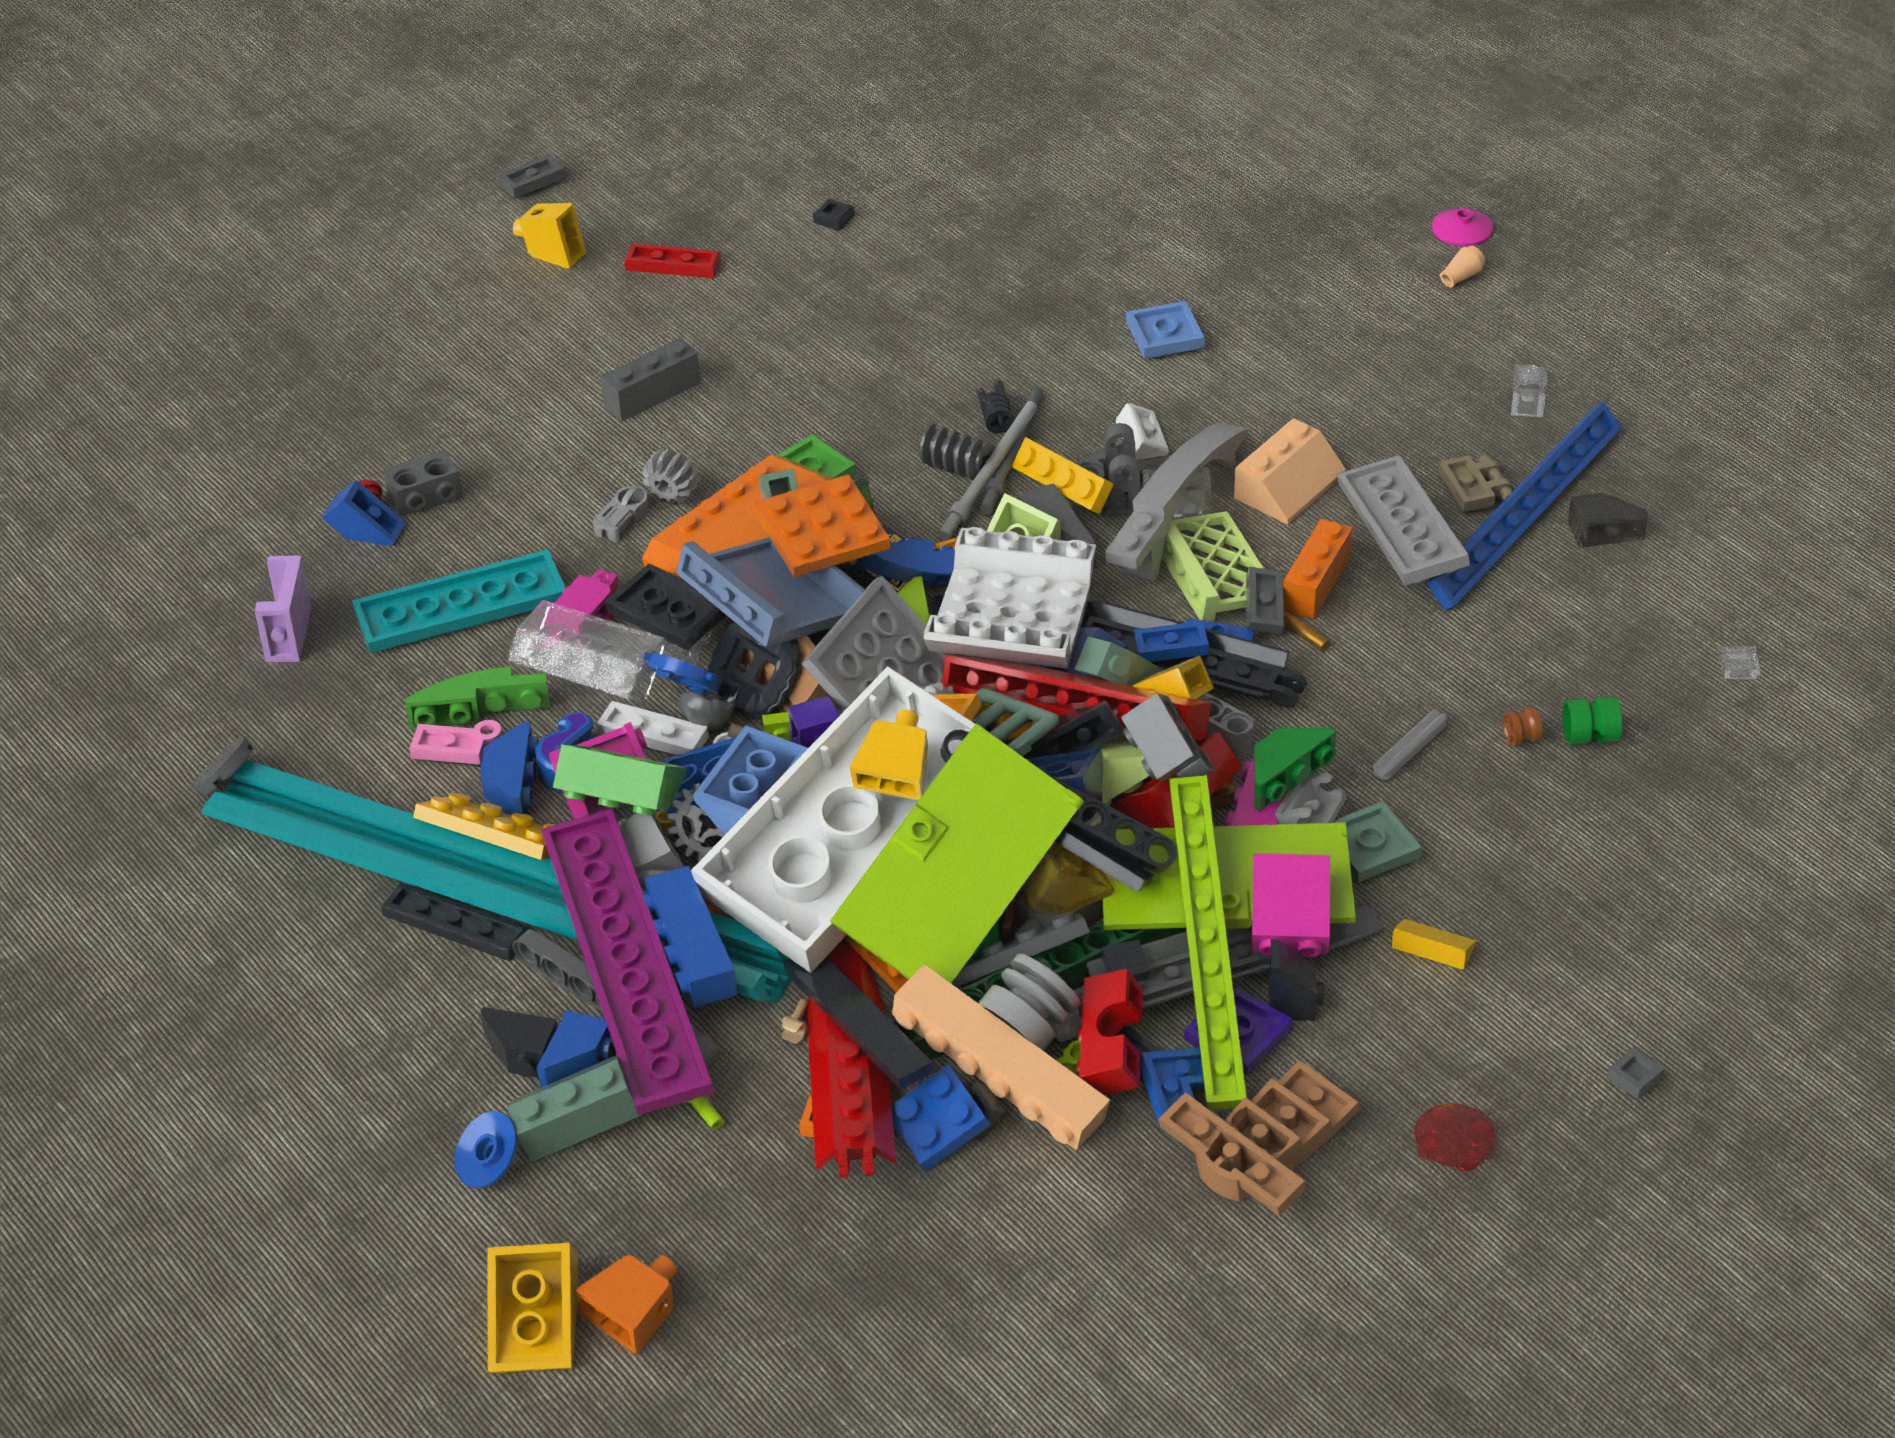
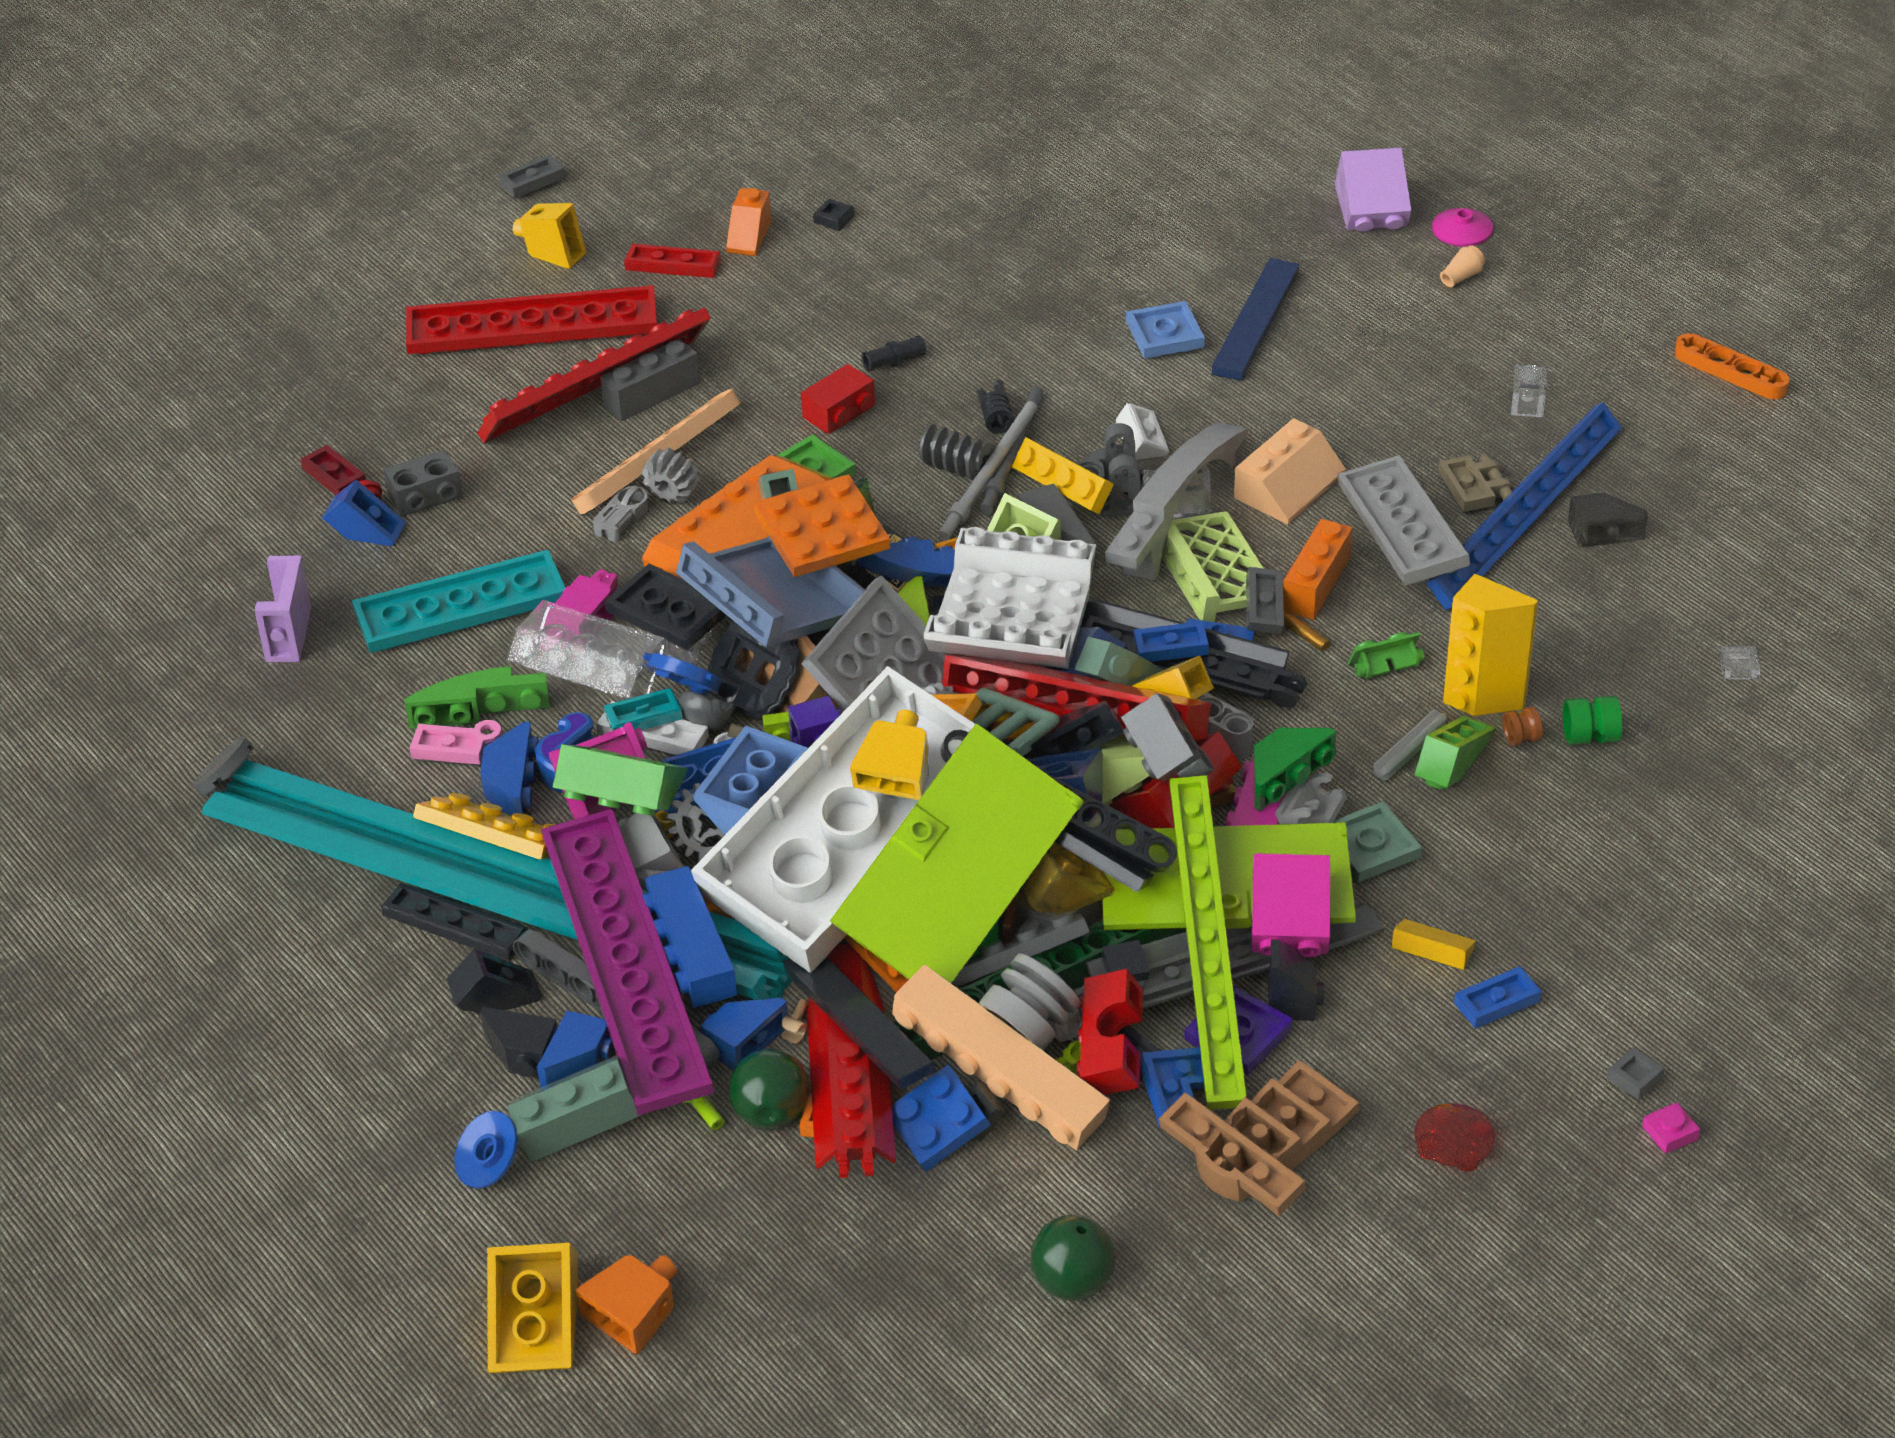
none -> dark red plate [300,445,366,495]
none -> red plate [406,285,657,354]
none -> black slope [447,949,542,1015]
none -> red plate [477,307,711,444]
none -> light nougat beam [571,389,740,514]
none -> teal tile [604,688,683,731]
none -> blue slope [700,998,788,1070]
none -> orange slope [726,188,772,256]
none -> dark green piece [729,1048,810,1130]
none -> red brick [801,364,875,434]
none -> black pin [861,335,927,372]
none -> dark green piece [1031,1214,1115,1301]
none -> dark blue tile [1212,258,1299,381]
none -> lavender slope [1335,147,1411,232]
none -> bright green hinge [1348,632,1424,679]
none -> bright green slope [1415,716,1496,789]
none -> yellow slope [1443,574,1538,716]
none -> blue plate [1454,966,1542,1029]
none -> dark pink plate [1642,1102,1700,1154]
none -> orange beam [1674,333,1790,400]

